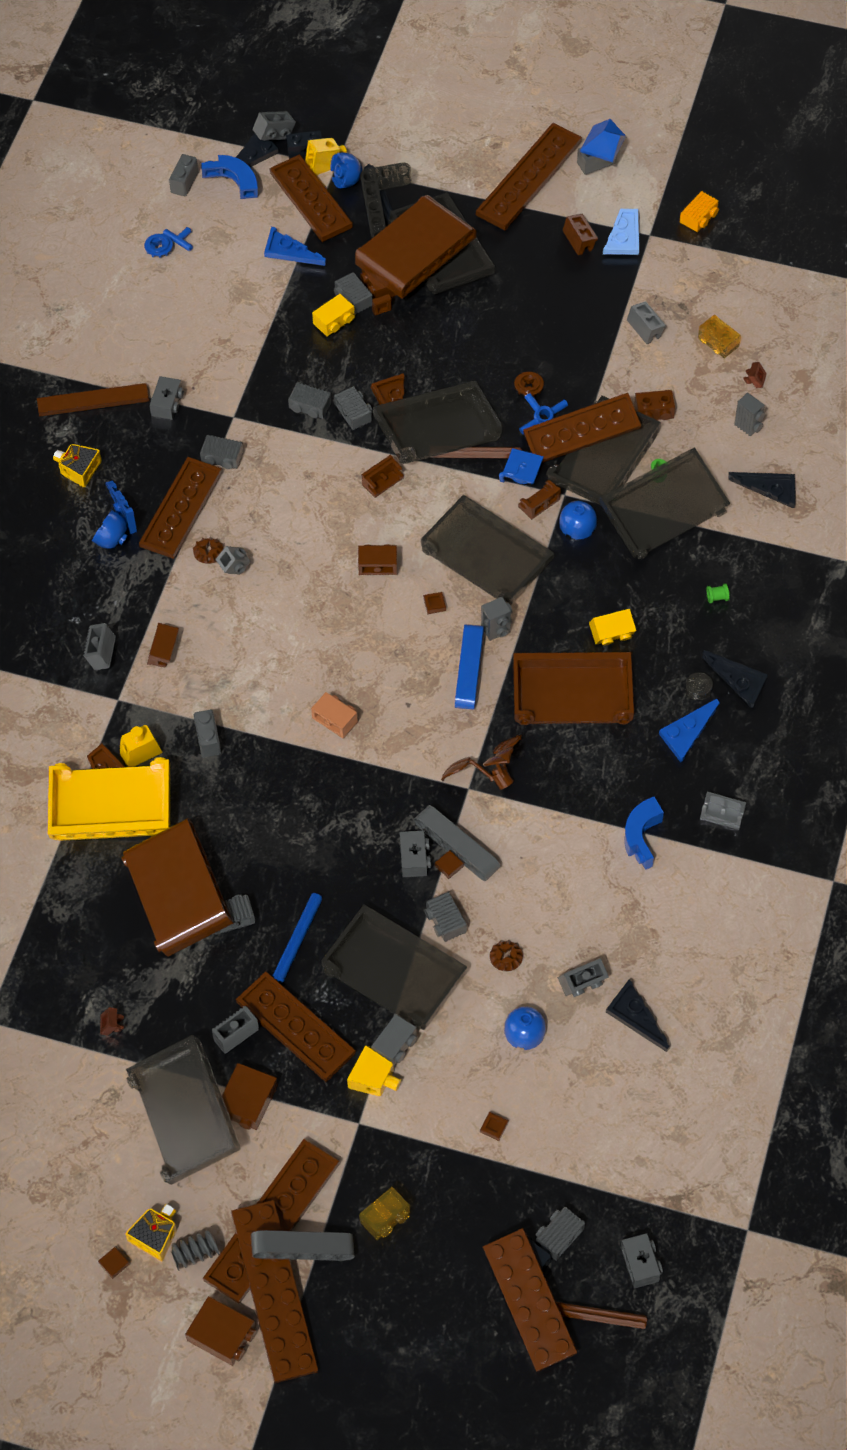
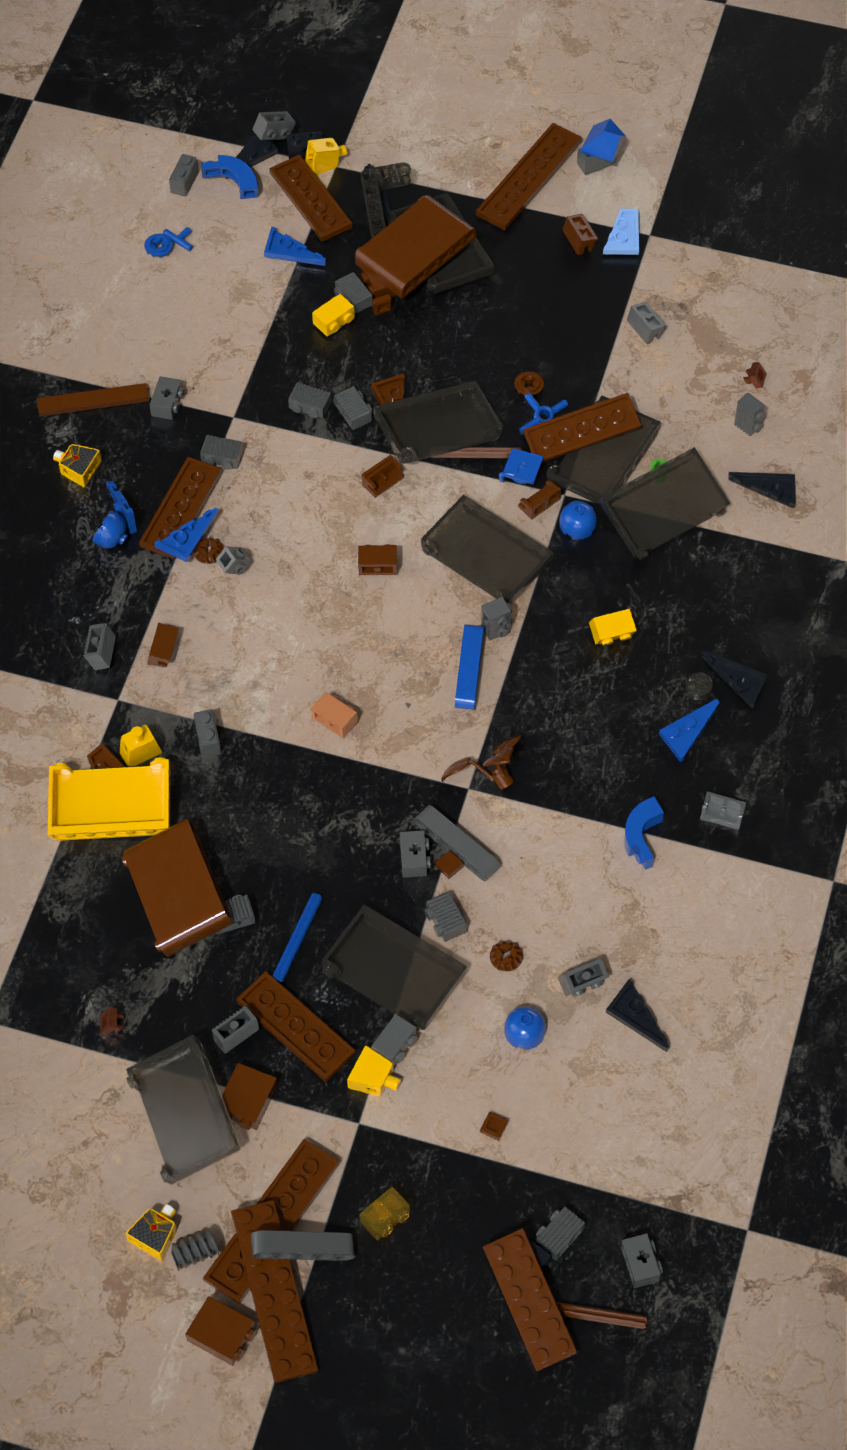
reddish brown tile [98,1247,130,1279] -> none
blue cylinder [330,153,362,188] -> none
reddish brown tile [423,592,446,615] -> none
reddish brown windscreen [513,652,634,725] -> none
reddish brown brick [634,390,675,422] -> none
light orange brick [680,191,719,232] -> none
clear yellow brick [698,315,741,358] -> none
bright green bush [706,584,729,603] -> none
none -> blue wing [155,508,218,562]

